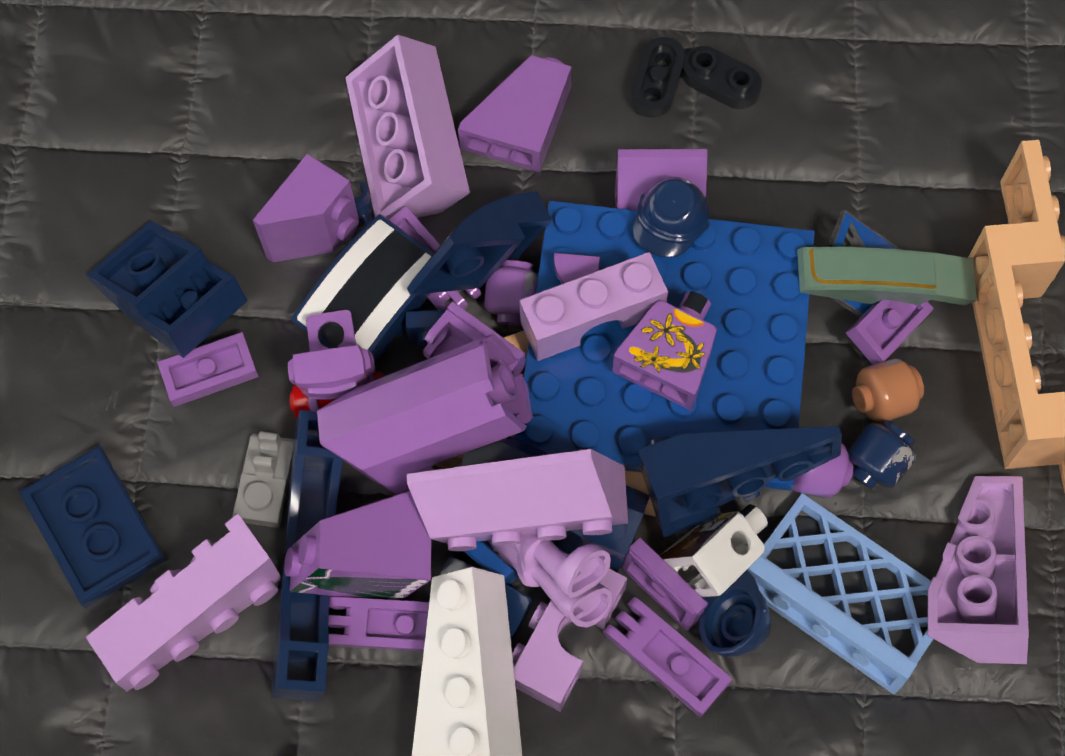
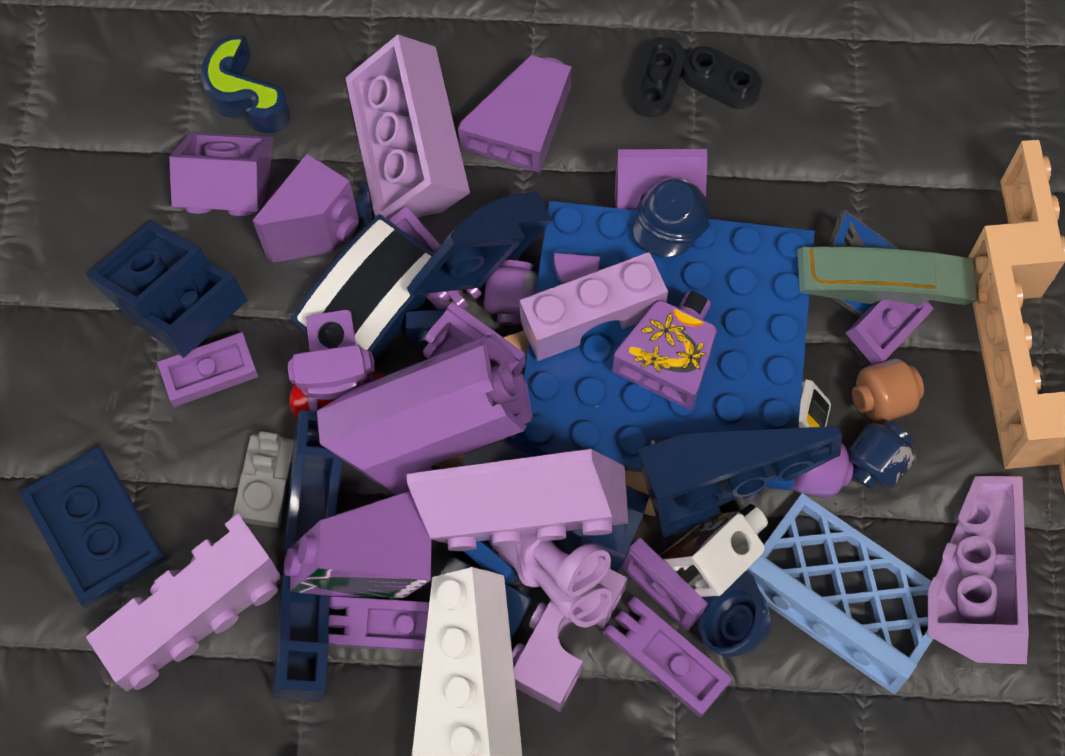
none -> medium lavender slope [169,132,273,216]
none -> dark blue animal [200,35,291,133]
none -> slope [799,379,831,428]

